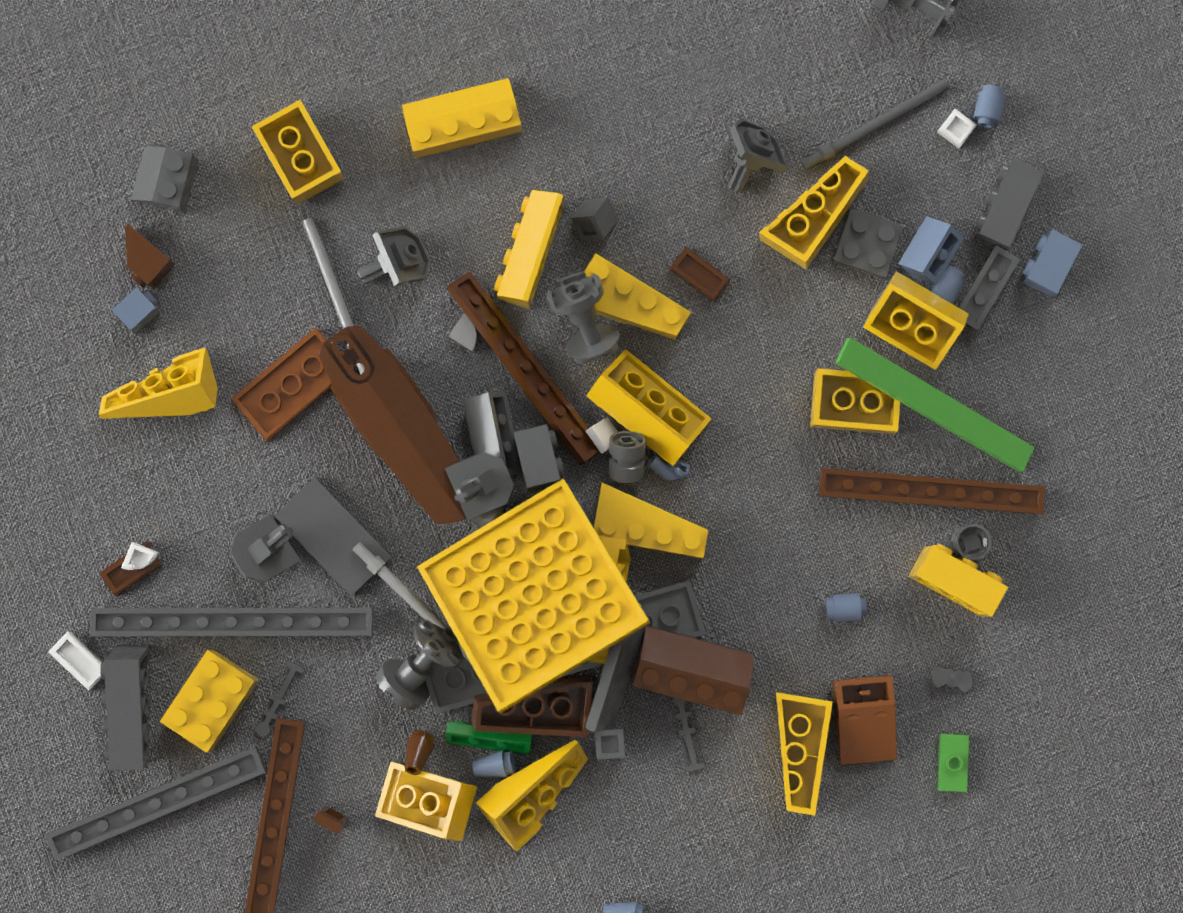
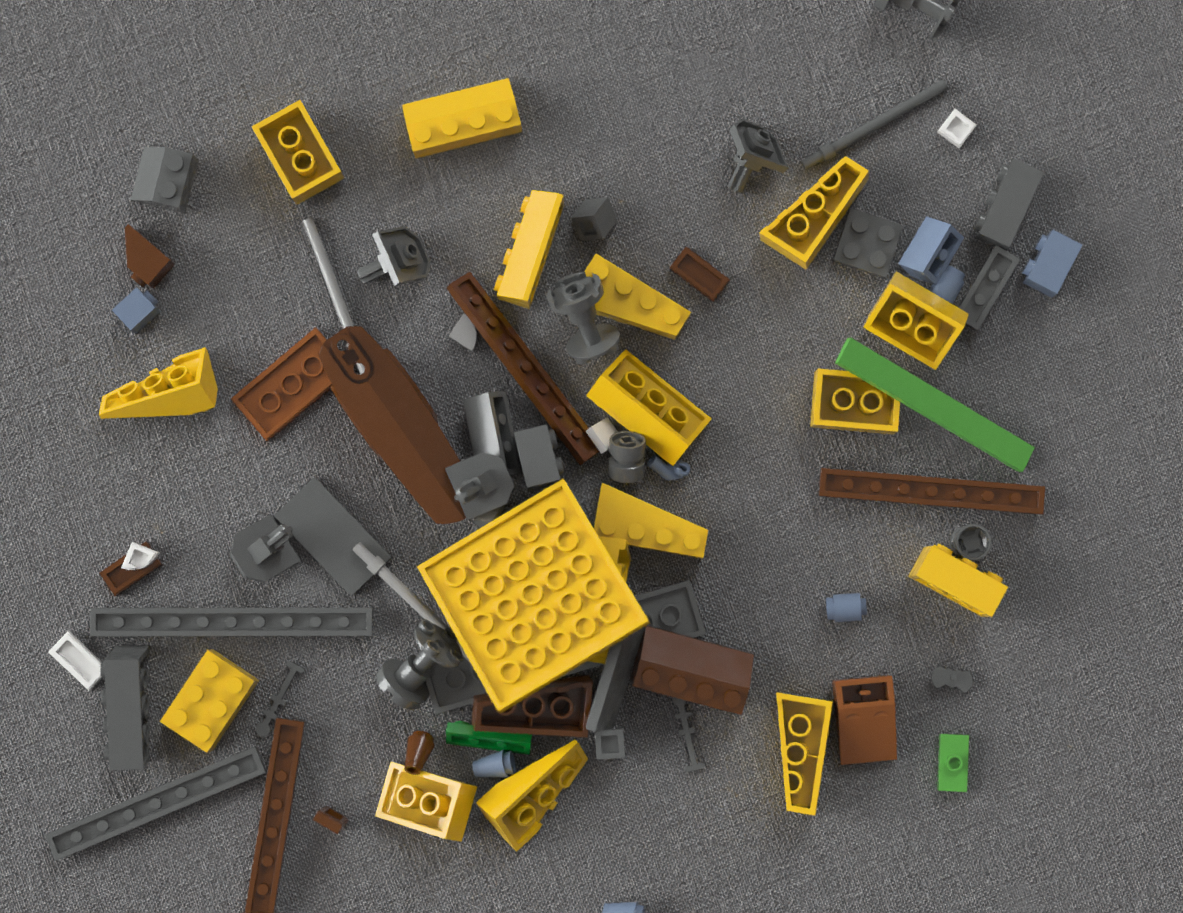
sand blue brick [973,85,1006,128] -> none

